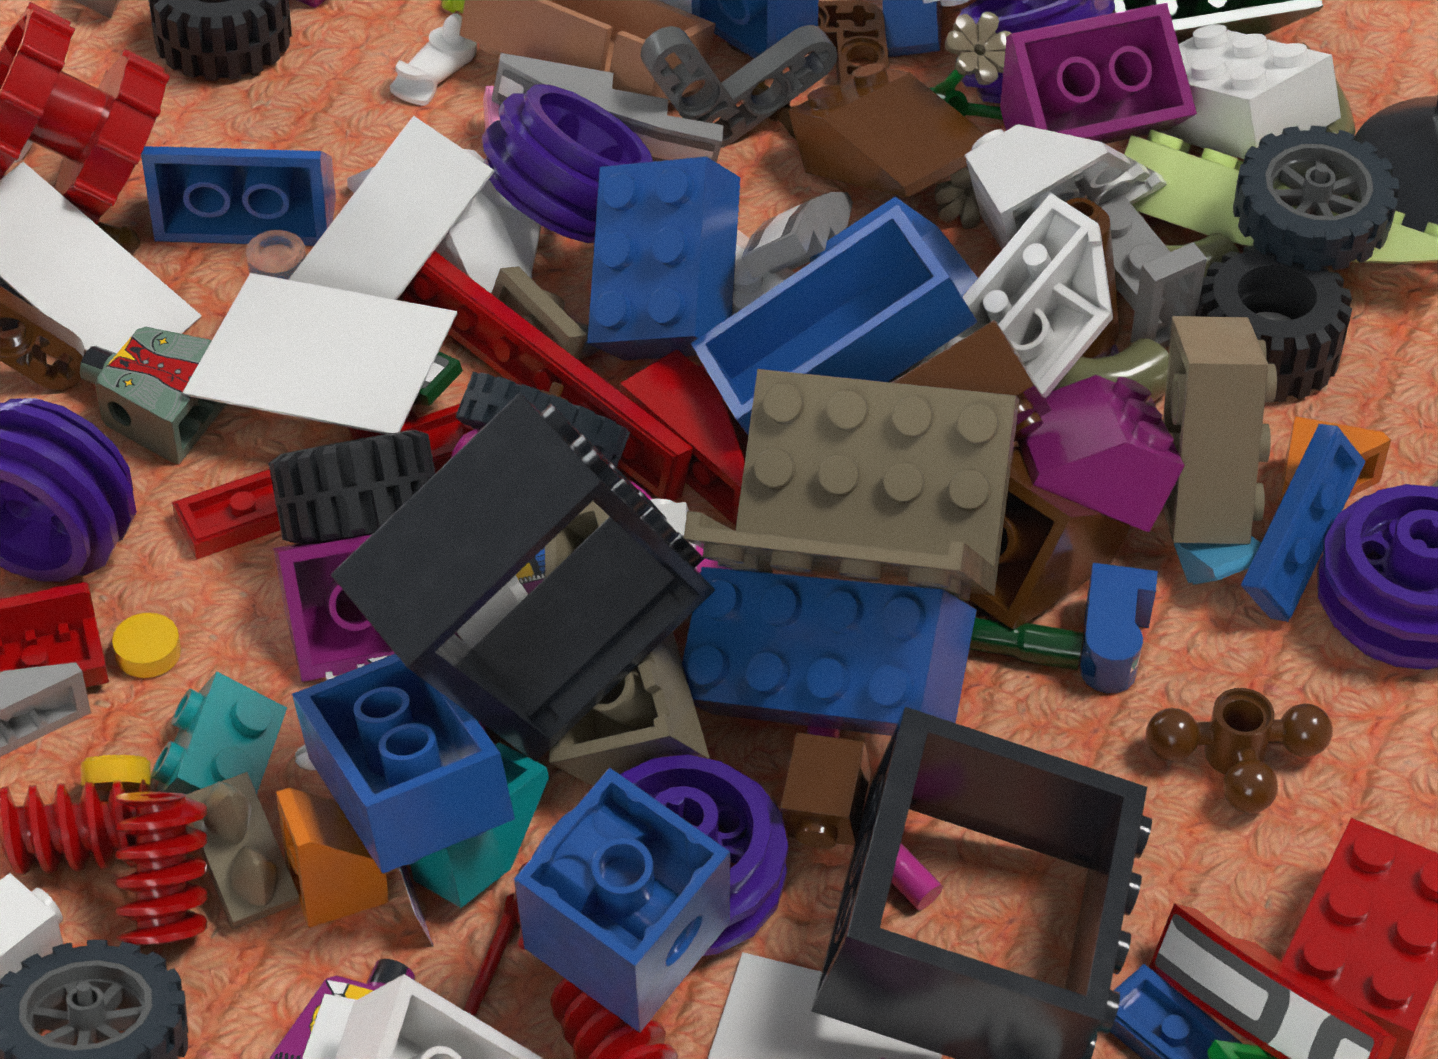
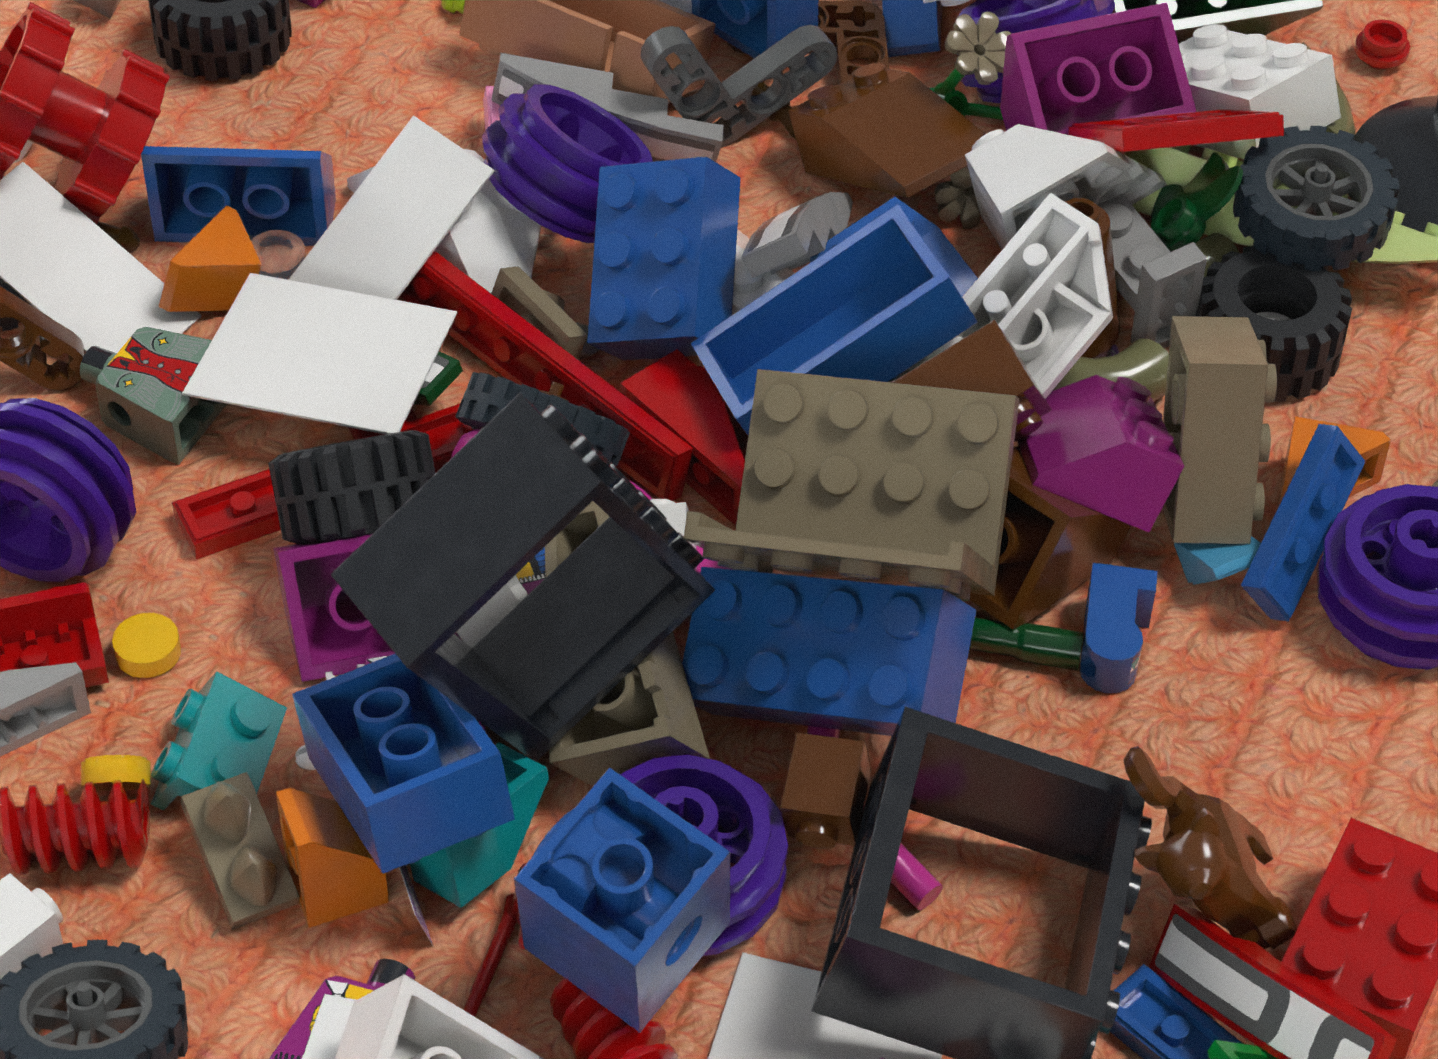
red piece [115,792,207,945] -> none
white piece [390,13,477,105] -> none
reddish brown piece [1146,688,1333,814] -> none
none -> orange slope [159,205,262,312]
none -> red tile [1068,109,1284,152]
none -> reddish brown animal [1124,746,1297,950]
none -> dark green plate [1151,152,1243,252]
none -> red plate [1354,20,1411,70]

